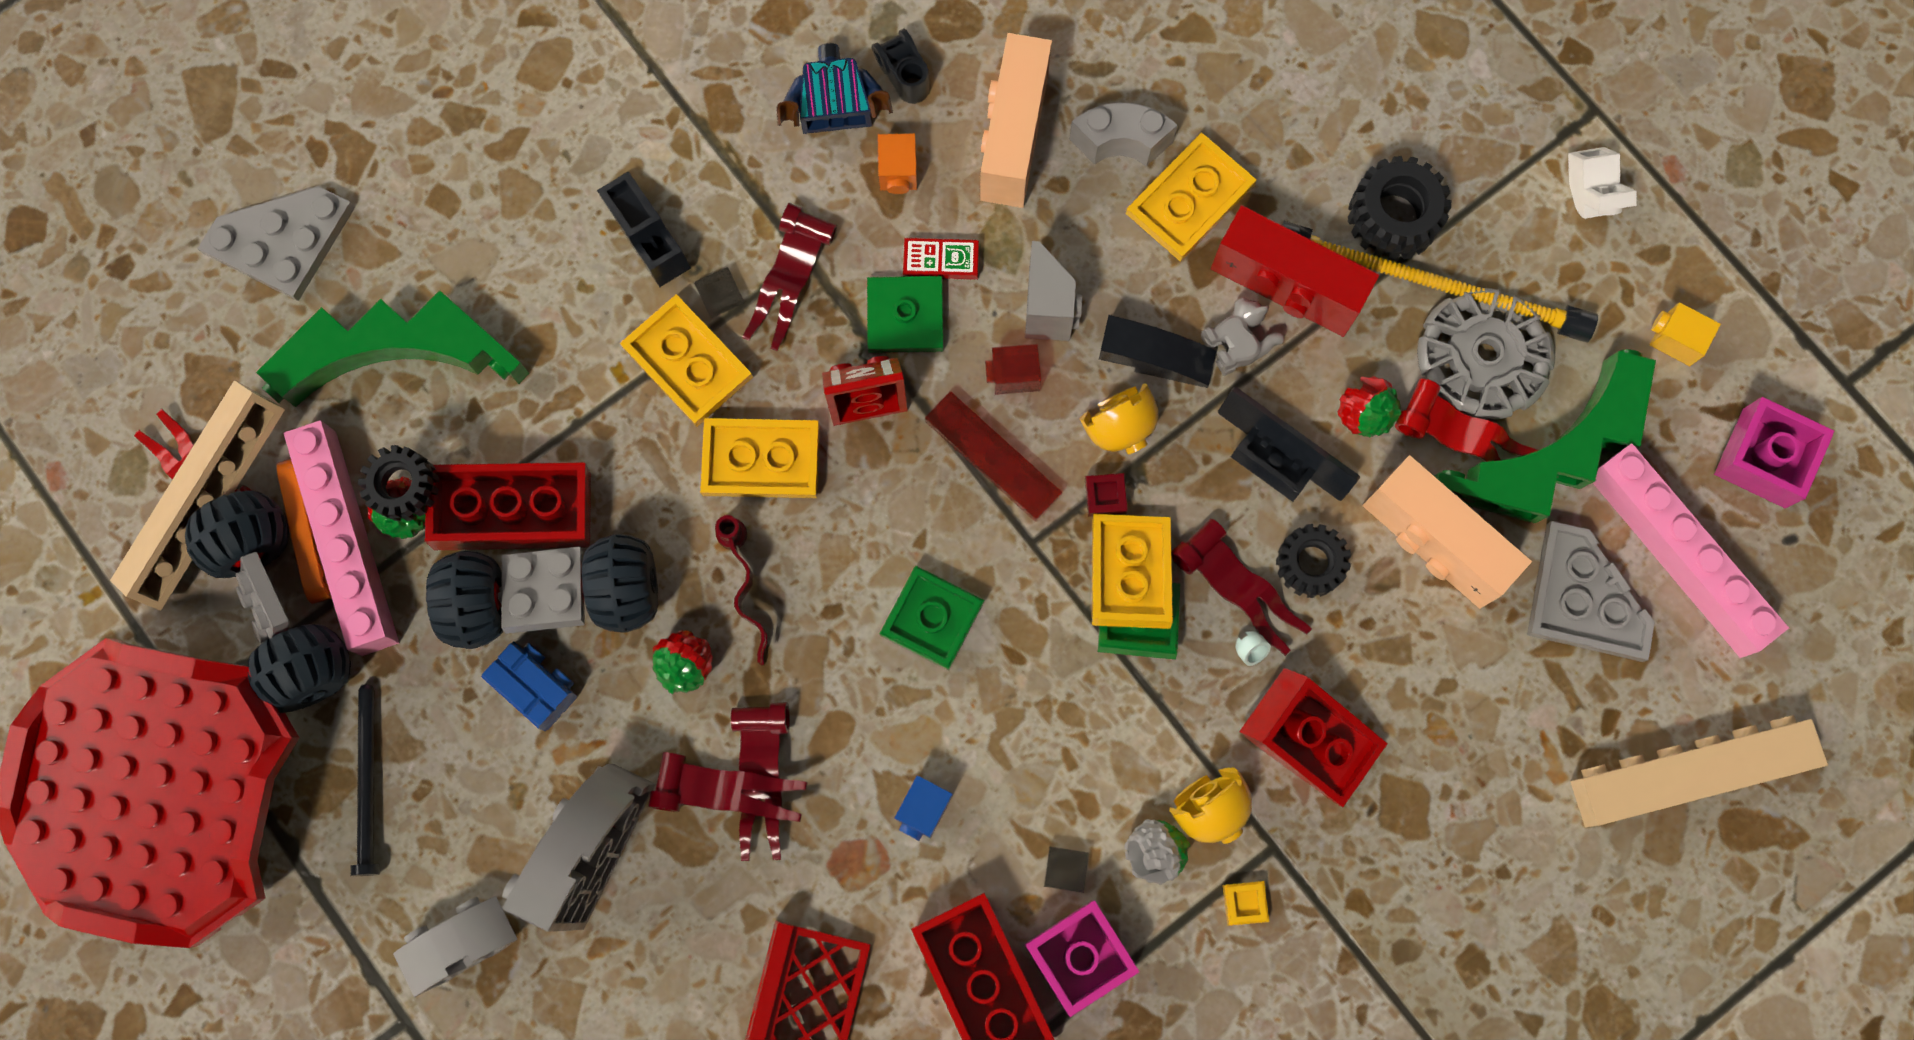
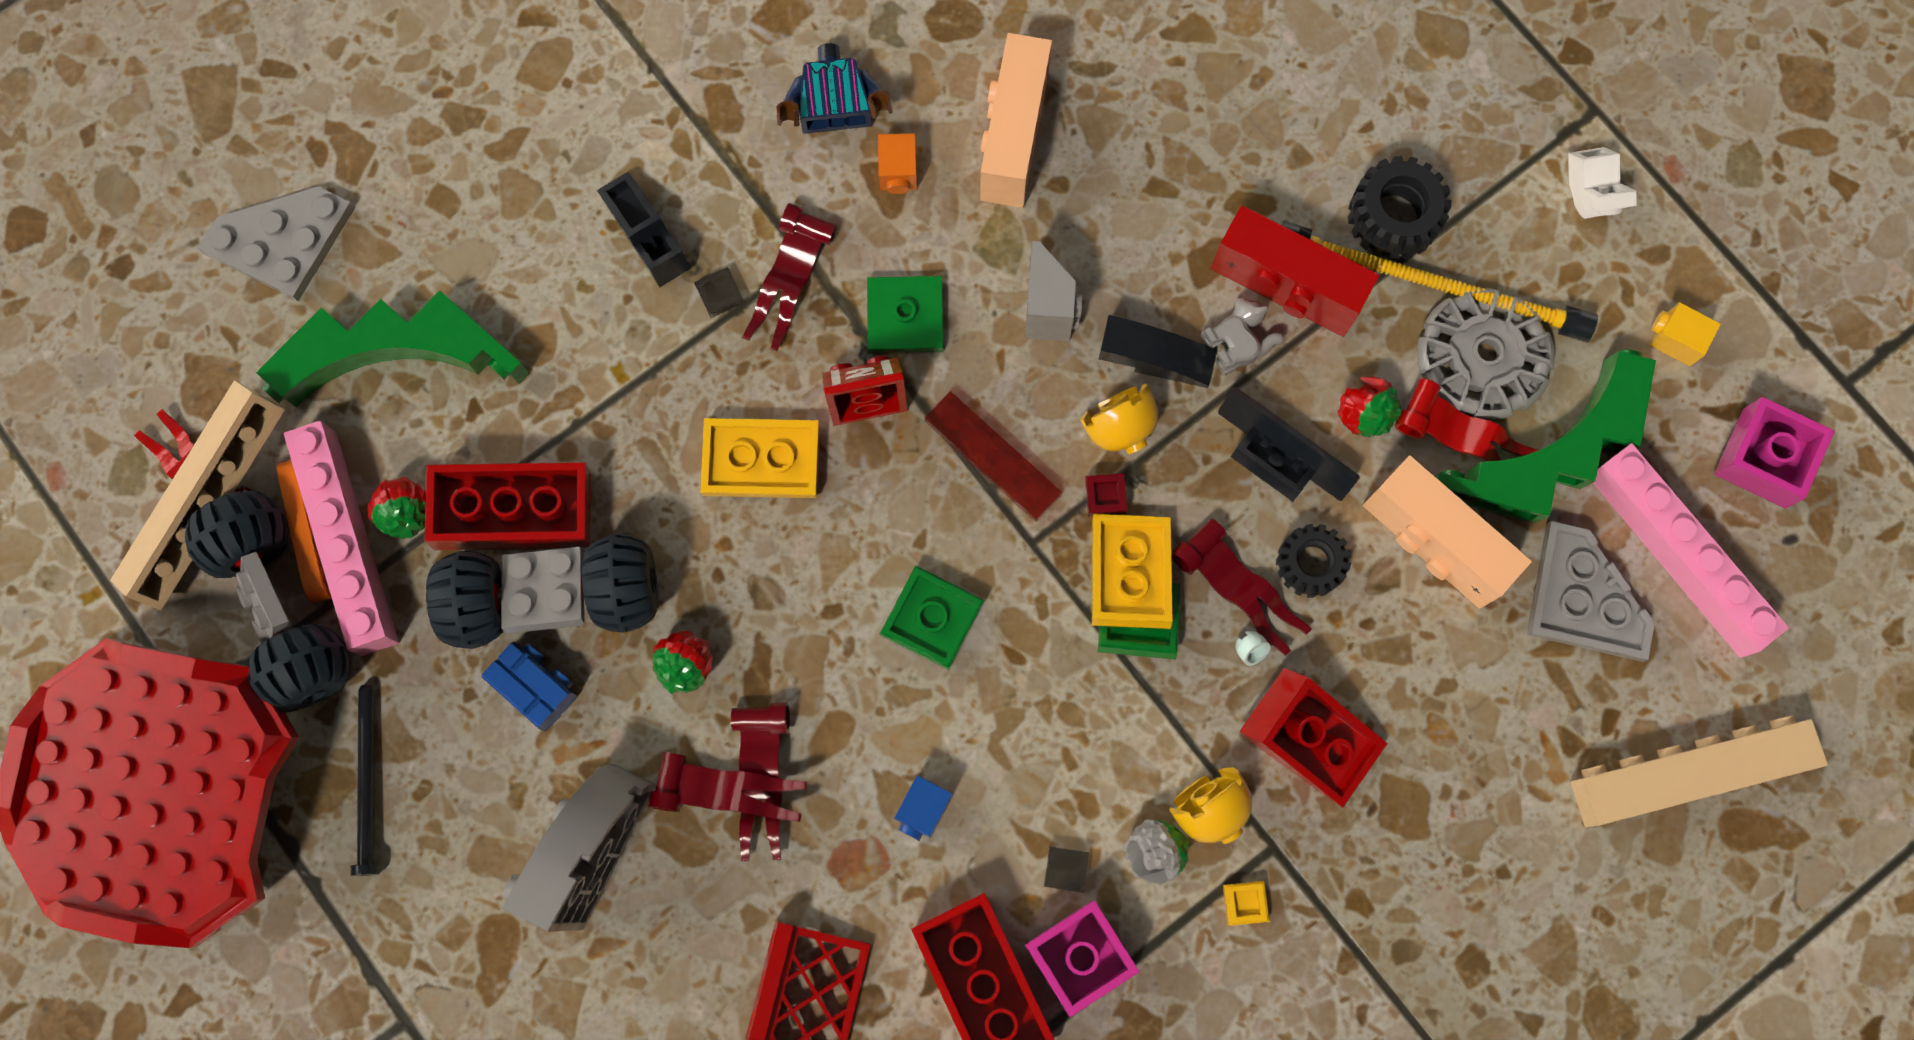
black tyre [358,445,439,522] -> none
light grey brick [393,896,517,997] -> none
yellow plate [620,294,753,427] -> none
dark red flag [715,515,768,666] -> none
black piece [871,28,930,104] -> none
tile [903,238,979,280] -> none
clear red brick [985,344,1041,395] -> none
light grey brick [1069,103,1178,166] -> none
yellow plate [1126,132,1257,262] -> none

